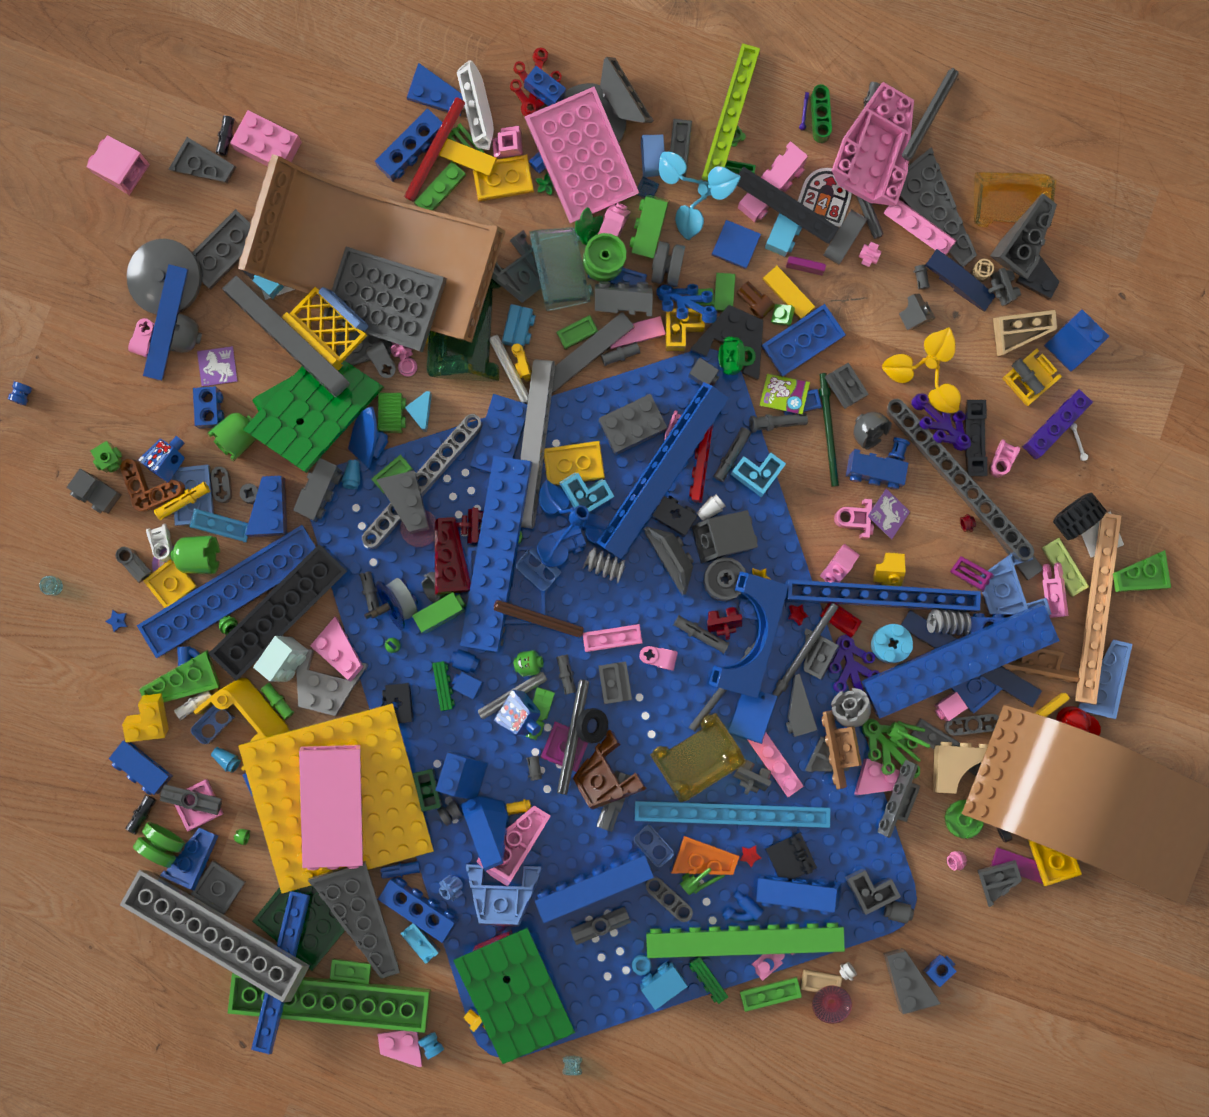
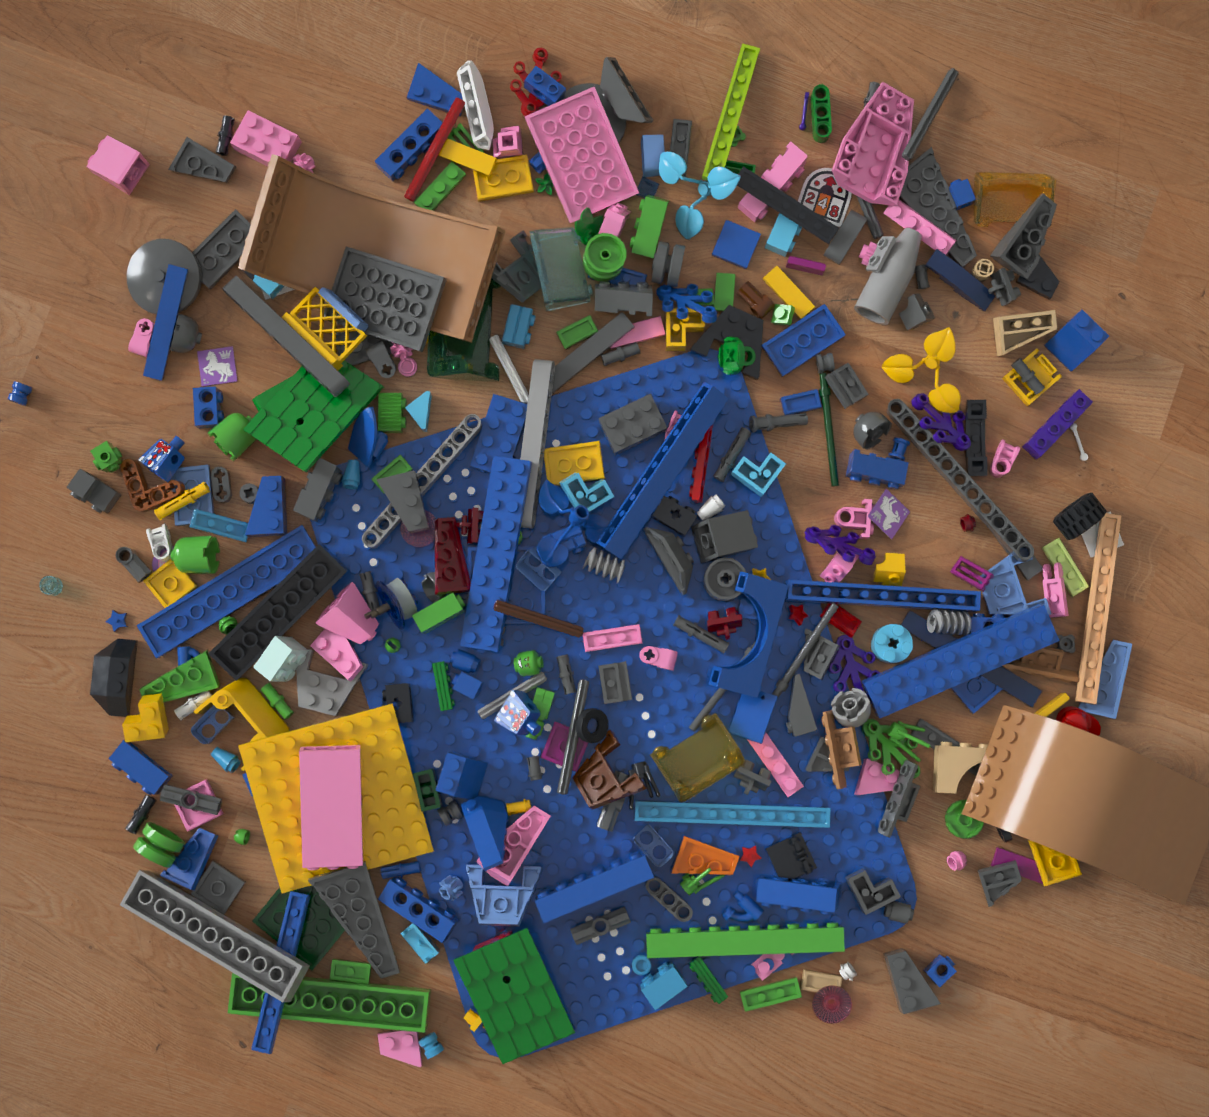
yellow plate [511,343,532,382] -> none
clear light blue wheel [562,1056,582,1075] -> none
dark grey brick [688,358,719,386] -> none
sticker [759,374,810,414] -> none
bright pink brick [934,692,968,721] -> none
dark grey beam [944,714,999,736] -> none
bright green wing [1113,550,1171,592] -> none
none -> black wedge [90,639,138,717]
none -> bright pink gear [293,153,315,173]
none -> bright pink slope [316,582,379,644]
none -> black plant [628,761,660,810]
none -> dark purple plant [805,525,876,565]
none -> dark grey wheel [816,353,835,374]
none -> light grey piece [854,228,922,325]
none -> blue brick [949,179,976,210]
none -> dark grey plate [1056,634,1076,653]

